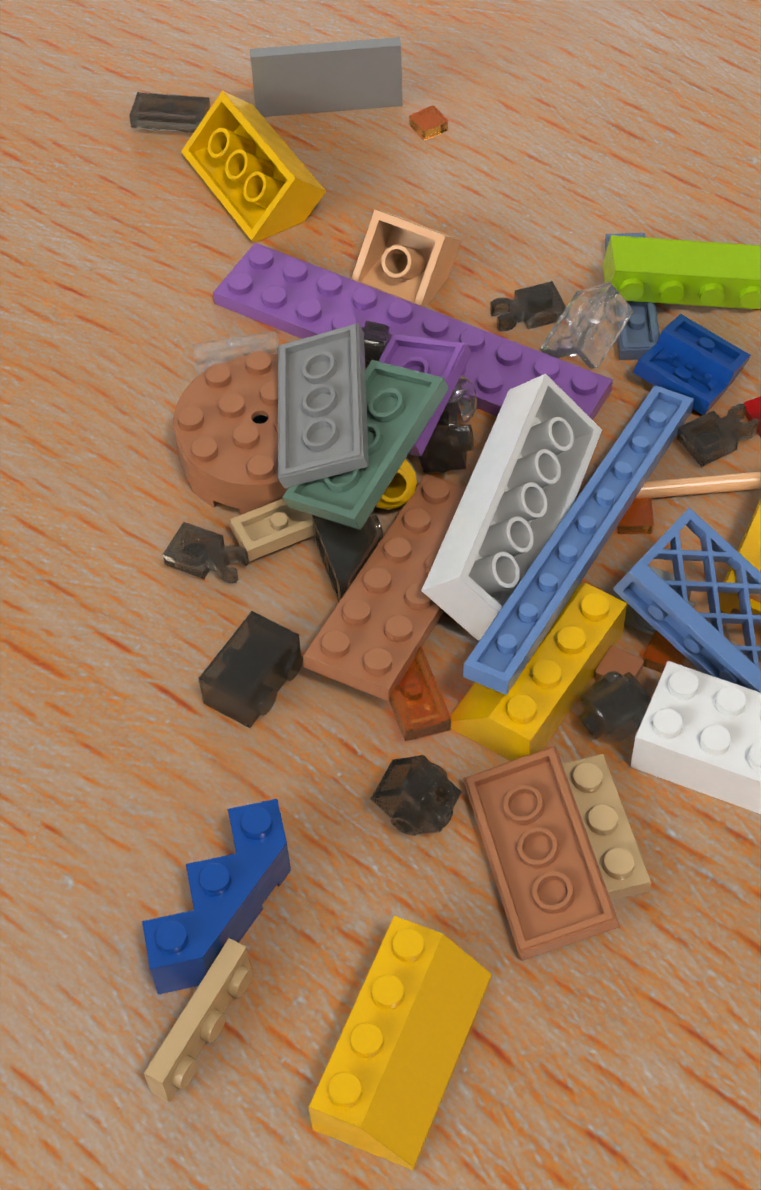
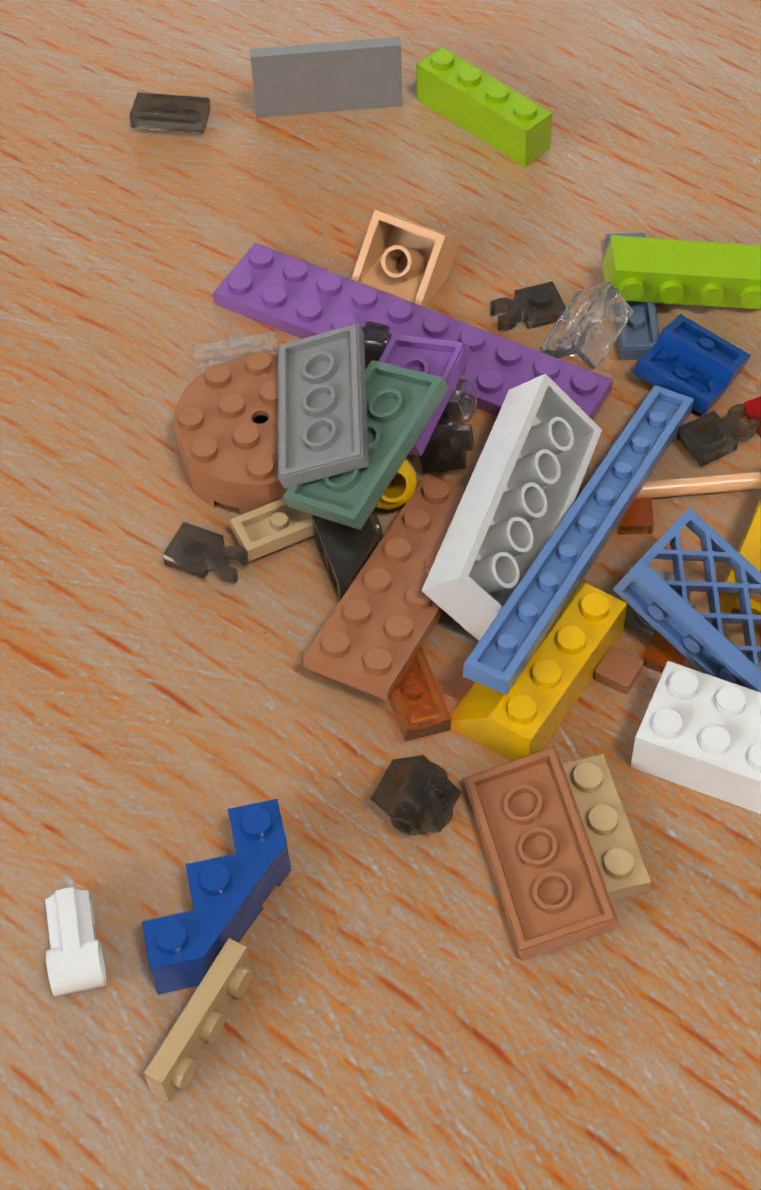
yellow slope [181,91,326,242] -> none
clear smoke brick [198,611,303,728] -> none
yellow slope [309,916,492,1171] -> none
clear orange piece [409,106,448,140] -> none
clear smoke head [578,671,651,742] -> none
none -> white piece [45,887,107,997]
none -> lime brick [416,47,552,167]

